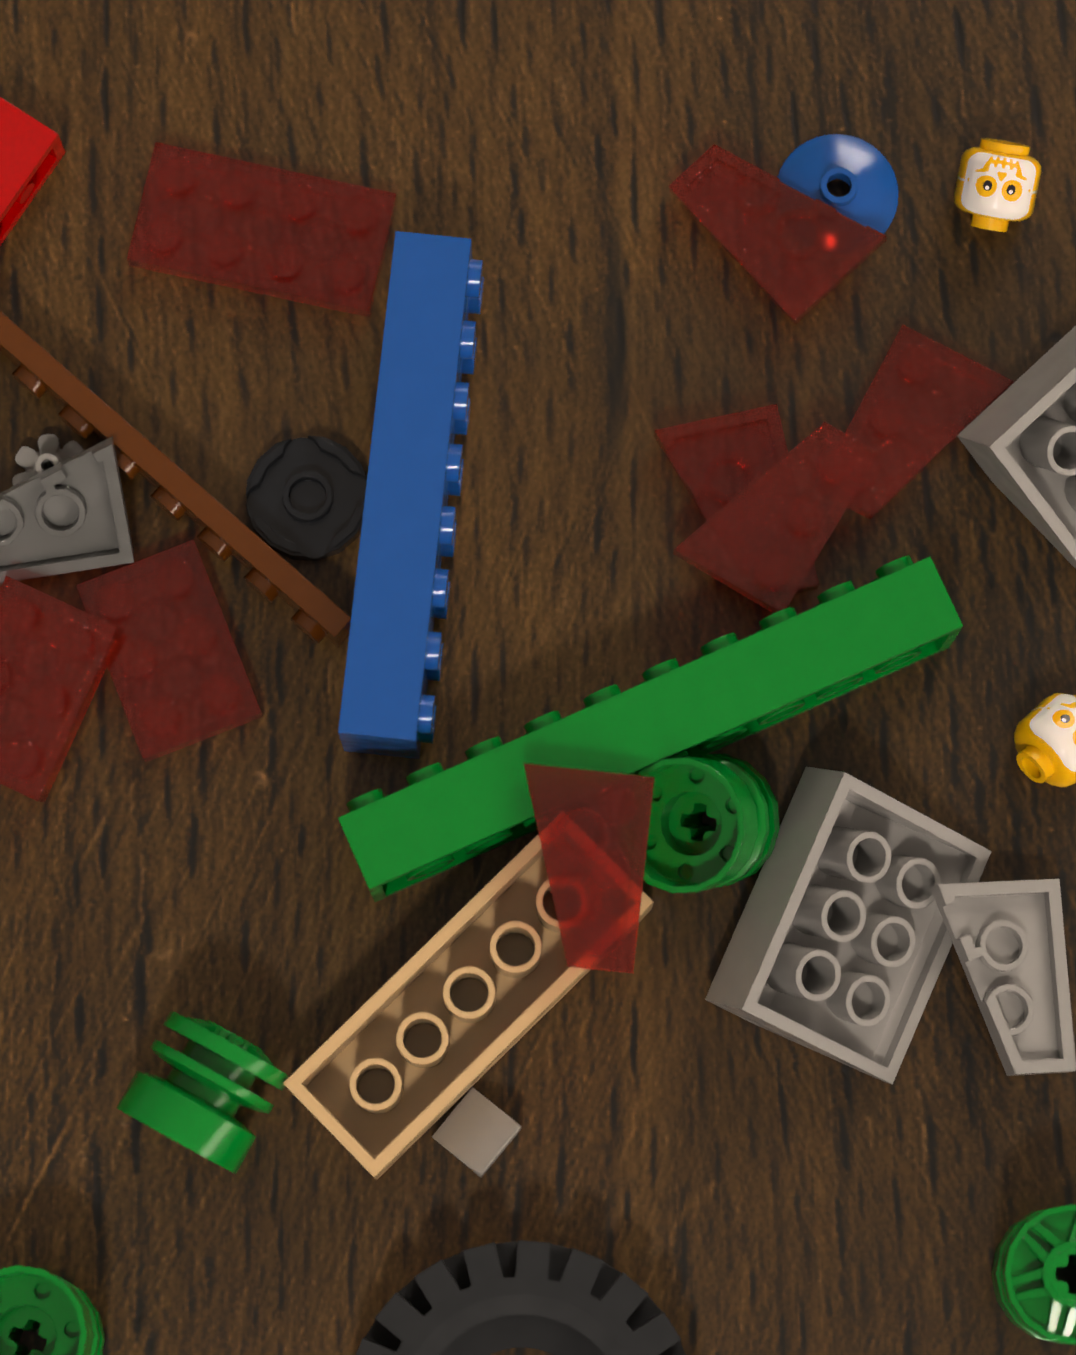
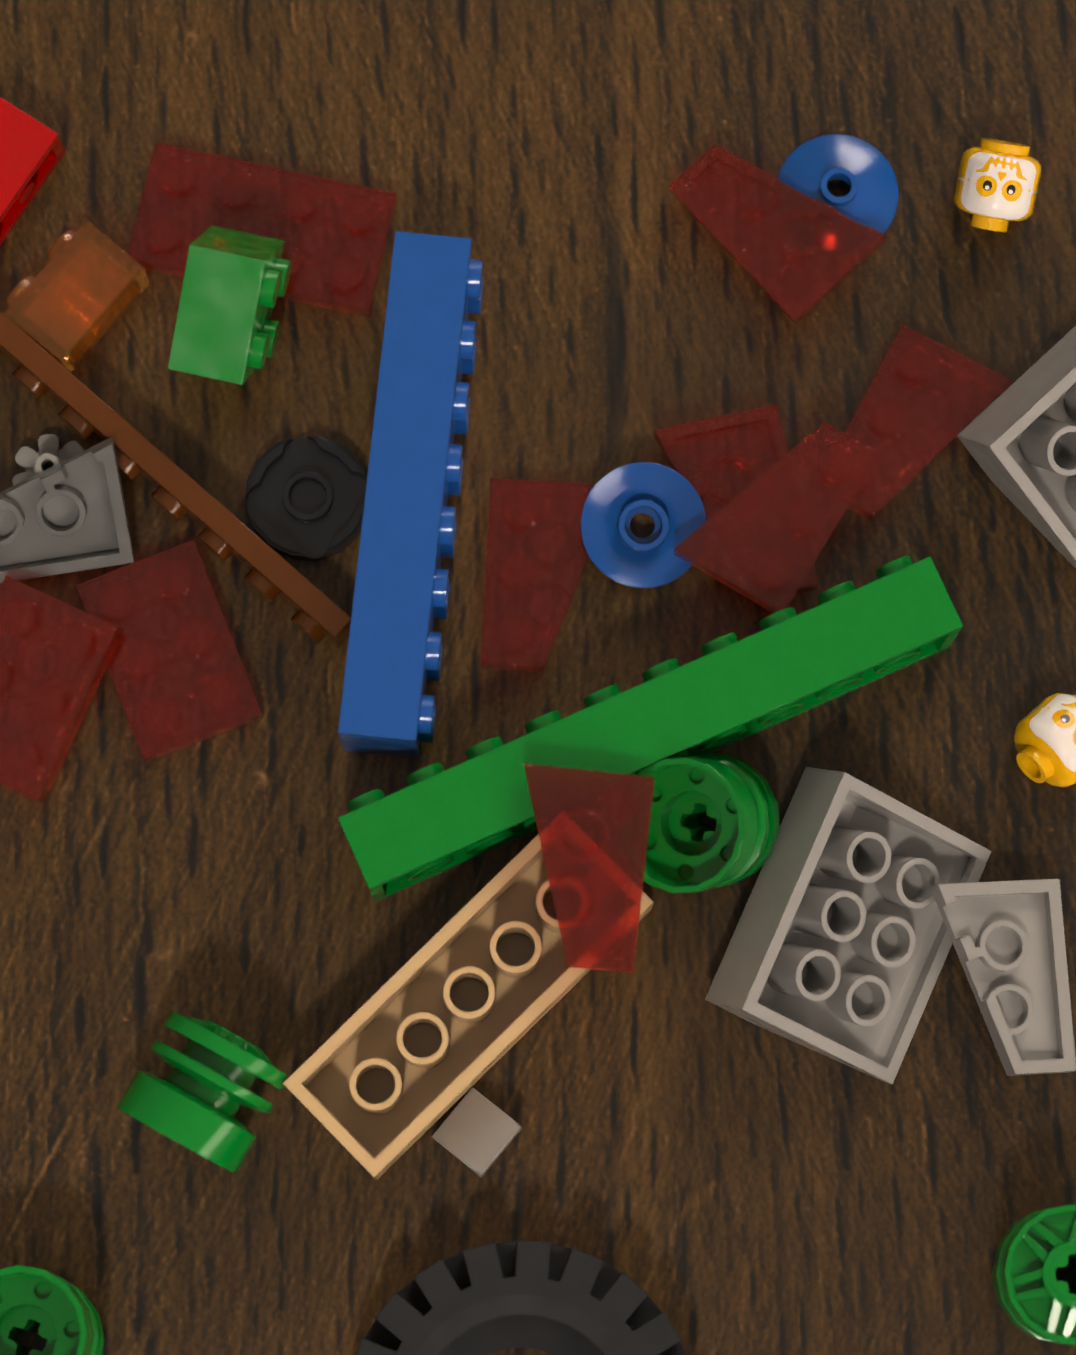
none -> clear orange brick [4,220,150,372]
none -> green brick [168,225,291,385]
none -> clear red wing [481,478,595,671]
none -> blue dish [580,462,707,588]

